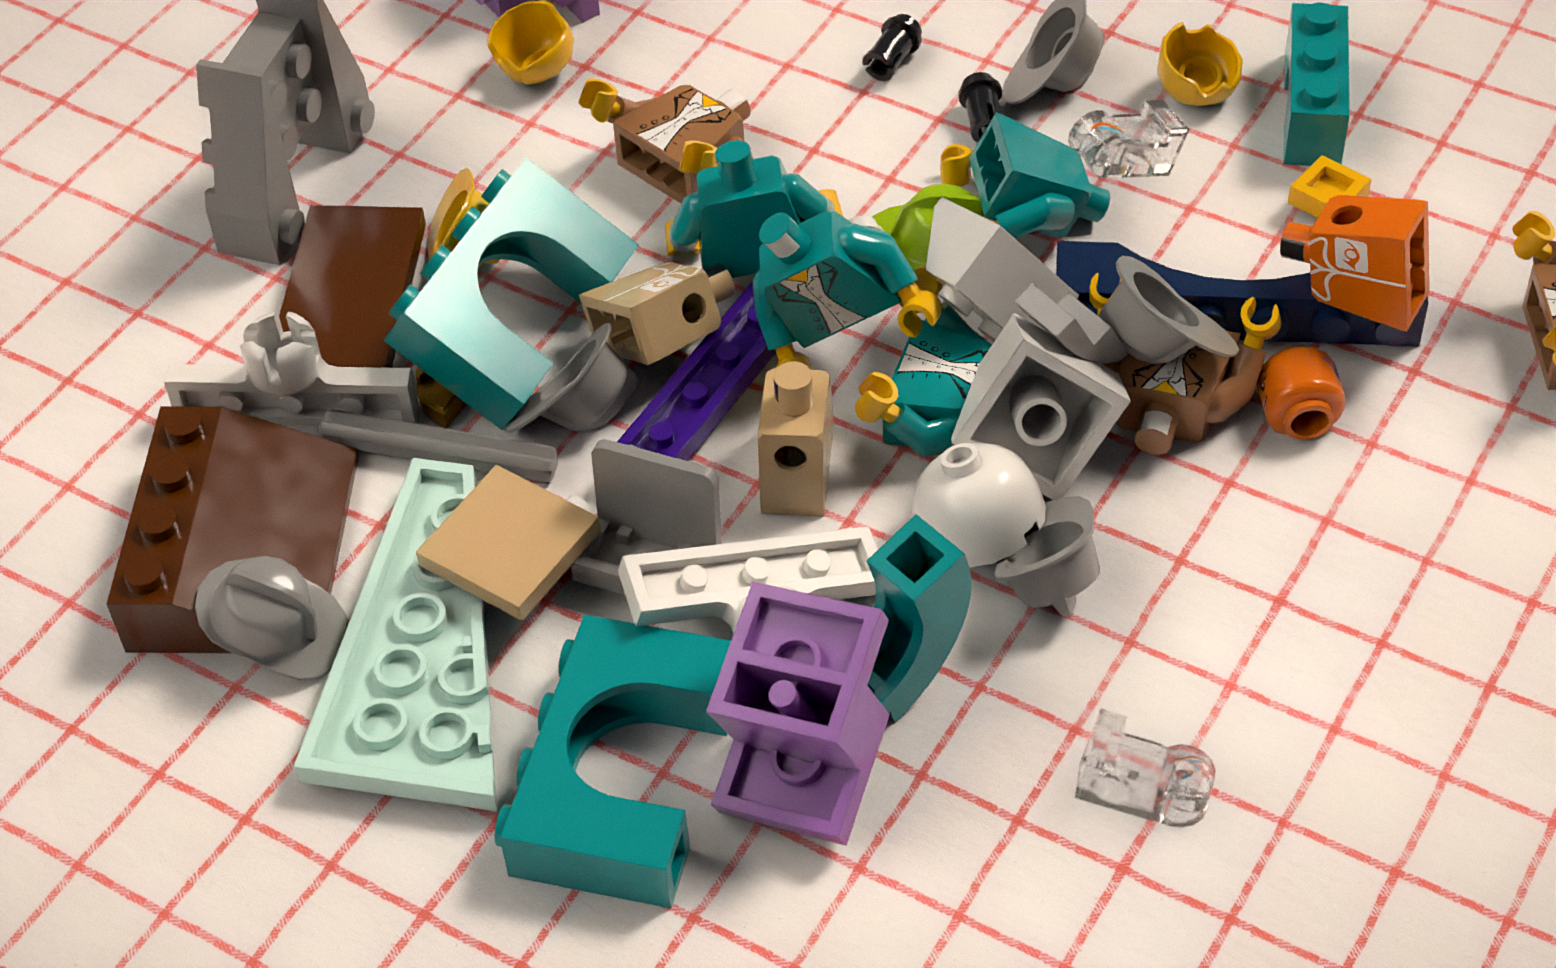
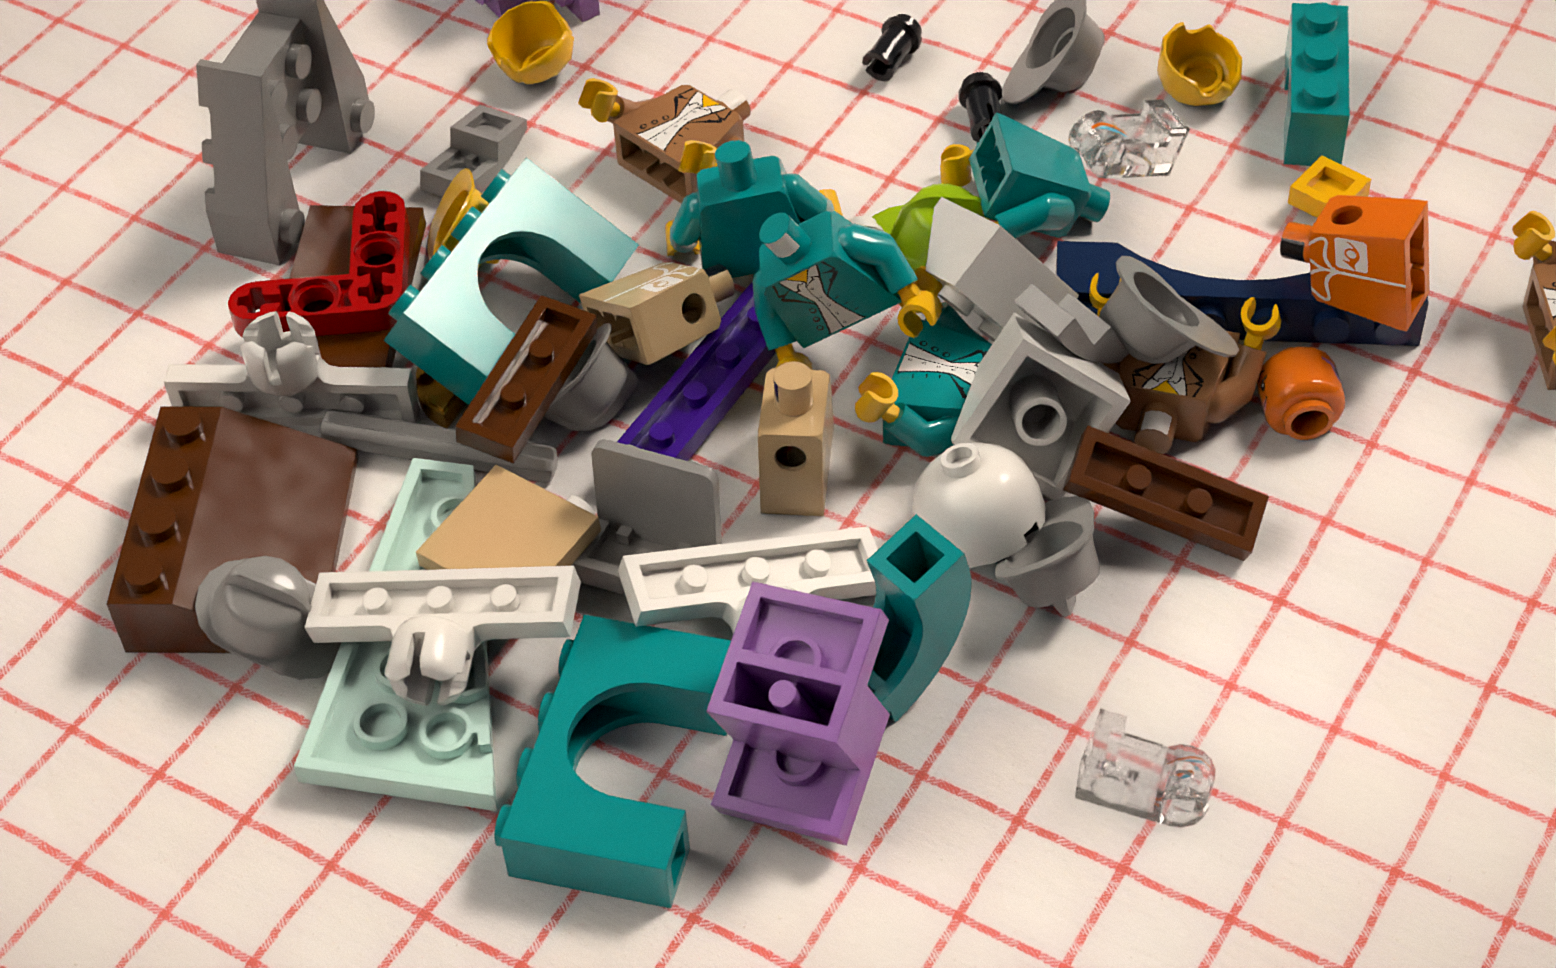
none -> red beam [228,191,410,337]
none -> white plate [305,566,581,706]
none -> light grey slope [420,105,527,197]
none -> reddish brown plate [455,295,597,464]
none -> reddish brown plate [1063,425,1269,561]

